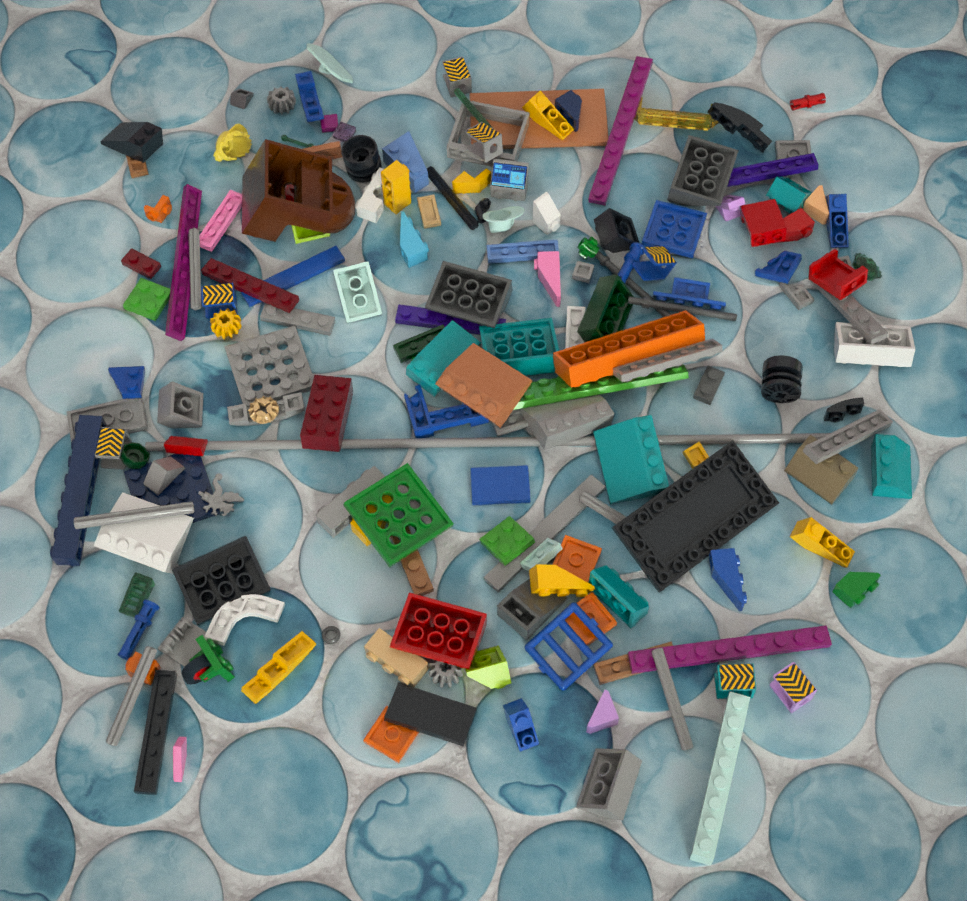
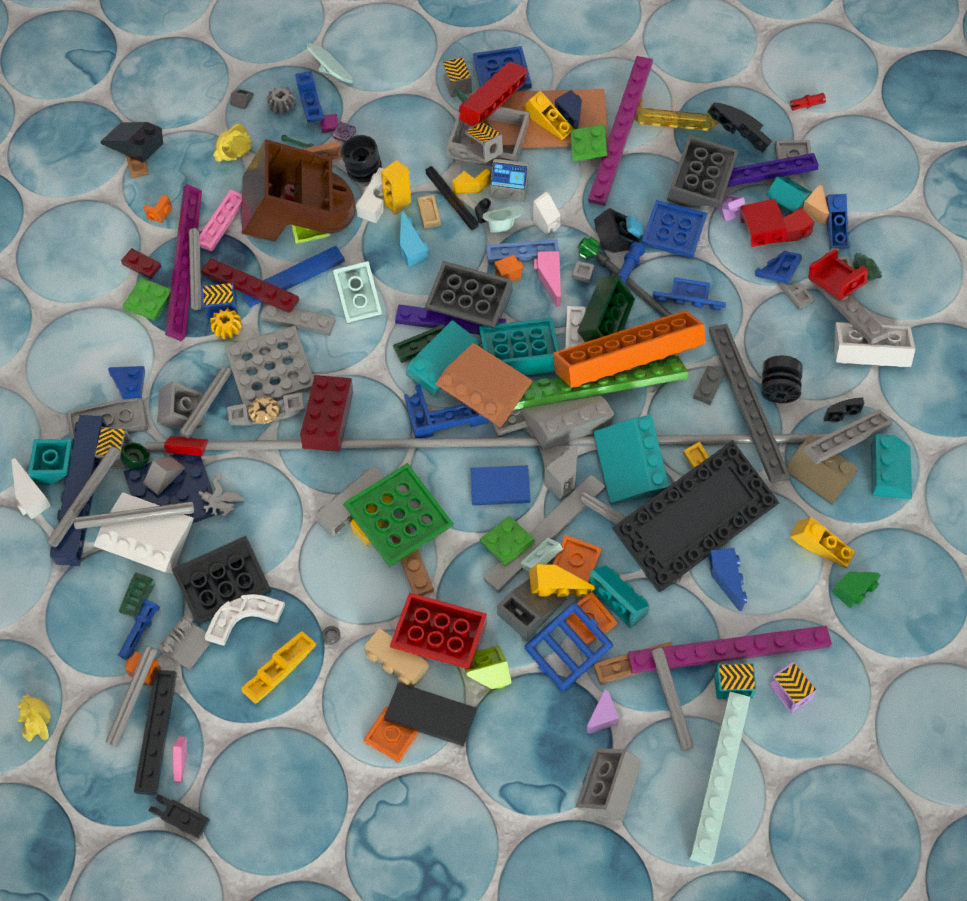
green plate [181,635,235,685] -> none
medium blue wedge [382,131,429,193] -> none
light grey gear [429,660,463,688] -> none
blue slope [502,698,539,752] -> none
light grey plate [613,338,723,382] -> none
dark grey bar [628,296,737,321] -> none
blue piece [632,246,677,281] -> none
none -> white slope [12,458,51,519]
none -> light yellow hair [17,694,51,741]
none -> teal slope [28,439,73,484]
none -> light grey axle [47,447,120,547]
none -> black hinge [148,794,210,839]
none -> light grey axle [180,366,231,439]
none -> red brick [459,61,528,126]
none -> blue plate [473,46,532,90]
none -> orange brick [495,255,523,282]
none -> light grey slope [545,445,578,501]
none -> bright green plate [571,124,608,161]
none -> medium azure tile [626,215,644,239]
none -> dark grey plate [709,324,790,484]

